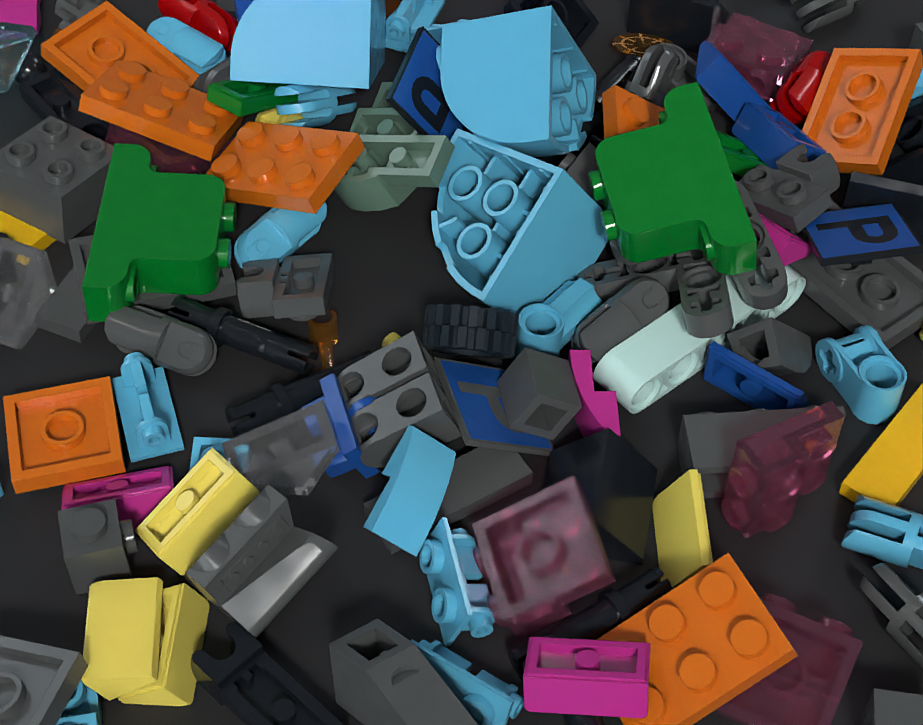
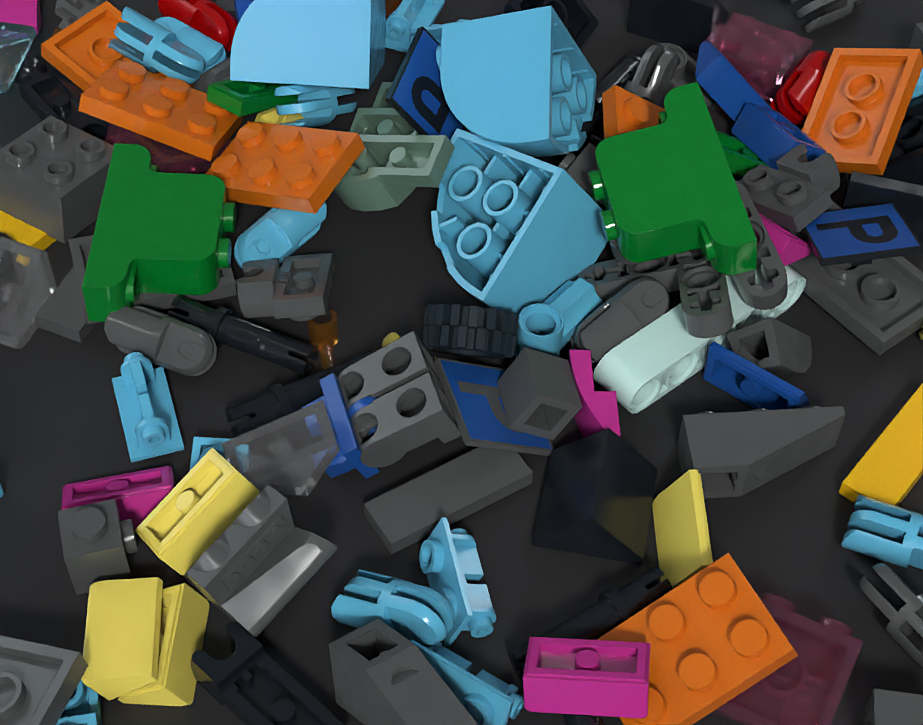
orange plate [3,376,126,494] -> none
medium azure slope [363,425,456,557] -> none
clear pink plate [472,476,616,638] -> none
clear orange piece [612,33,673,58] -> none
clear pink plate [721,401,845,538] -> none
medium azure piece [815,325,907,425] -> none
none -> medium azure arm [108,6,205,84]
none -> medium azure arm [331,569,455,645]

